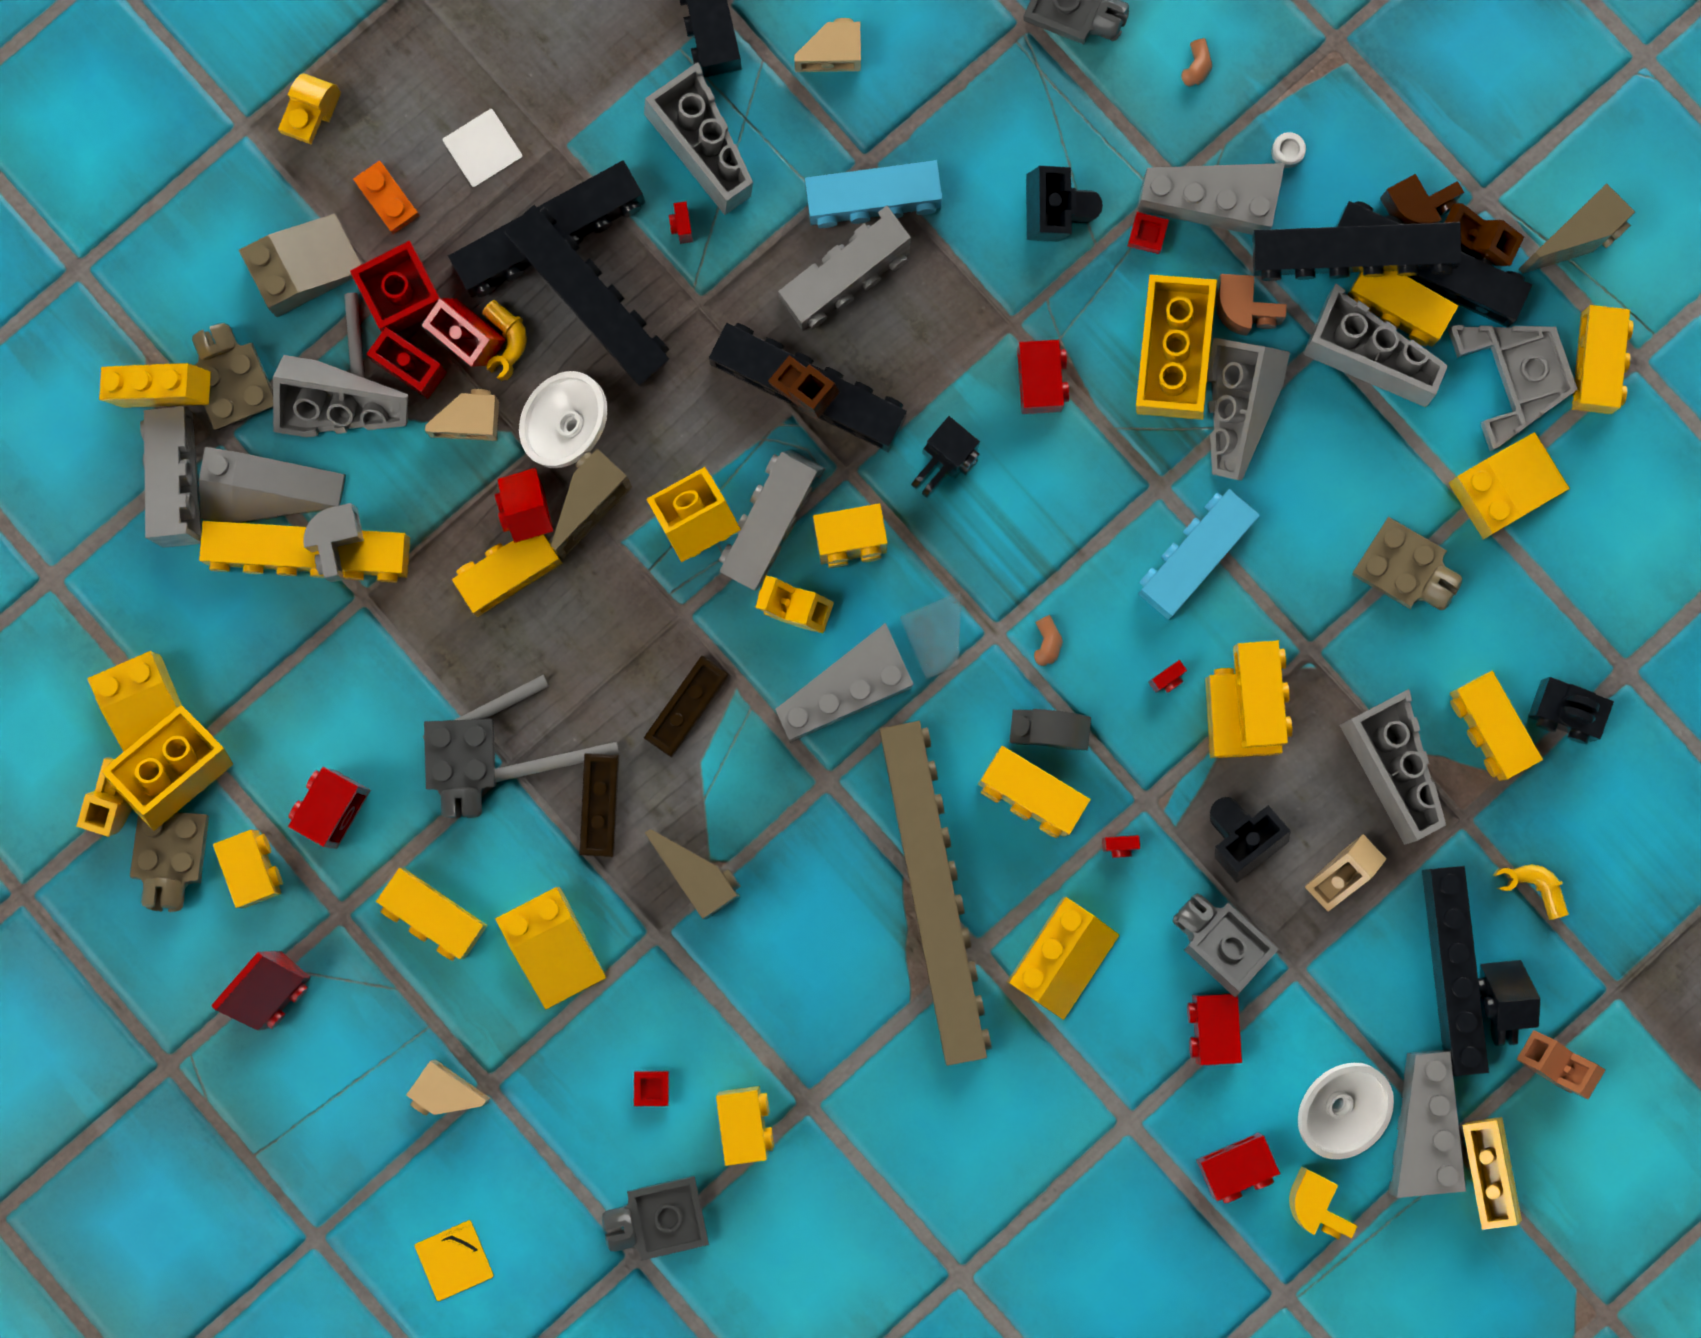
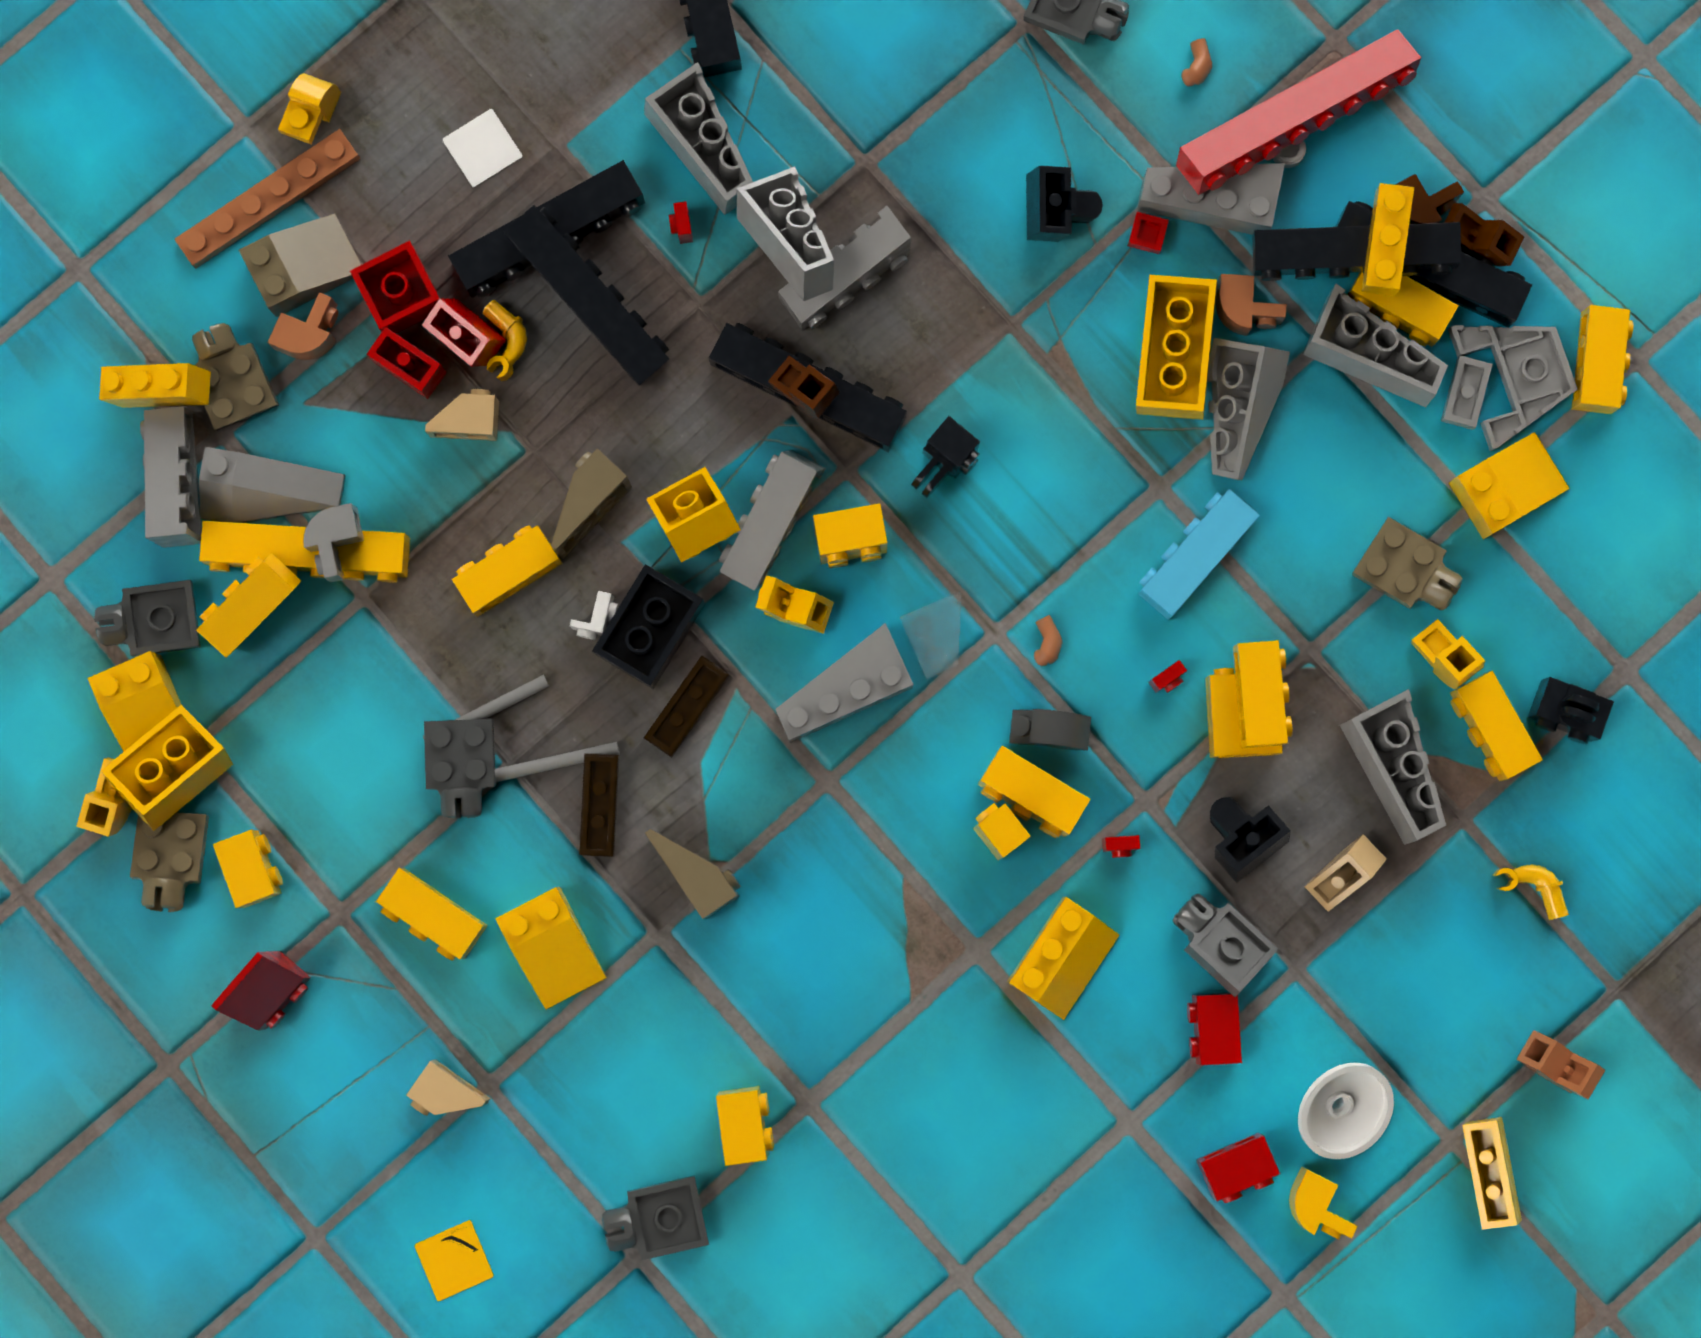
light grey wedge [273,355,408,437] -> none
red brick [288,767,371,849] -> none
light grey bar [344,293,364,378] -> none
orange plate [353,160,420,234] -> none
red brick [494,467,553,543] -> none
white dish [519,371,607,468] -> none
red plate [634,1071,669,1106] -> none
tan slope [794,18,861,72] -> none
medium azure brick [805,160,942,228] -> none
dark tan brick [879,721,992,1066] -> none
red brick [1017,339,1069,414] -> none
light grey wedge [1389,1050,1466,1198] -> none
black brick [1422,866,1489,1076] -> none
black brick [1478,960,1540,1046] -> none
dark tan slope [1518,183,1635,274] -> none
none -> dark grey plate [94,580,201,657]
none -> nougat plate [174,129,360,269]
none -> yellow brick [196,553,301,658]
none -> nougat brick [267,292,339,360]
none -> white bracket [570,591,618,640]
none -> black brick [592,564,706,689]
none -> light grey wedge [737,167,834,301]
none -> yellow brick [973,803,1031,860]
none -> brick [1176,29,1422,195]
none -> yellow brick [1361,183,1414,296]
none -> yellow brick [1411,619,1485,689]
none -> light grey plate [1441,355,1493,430]

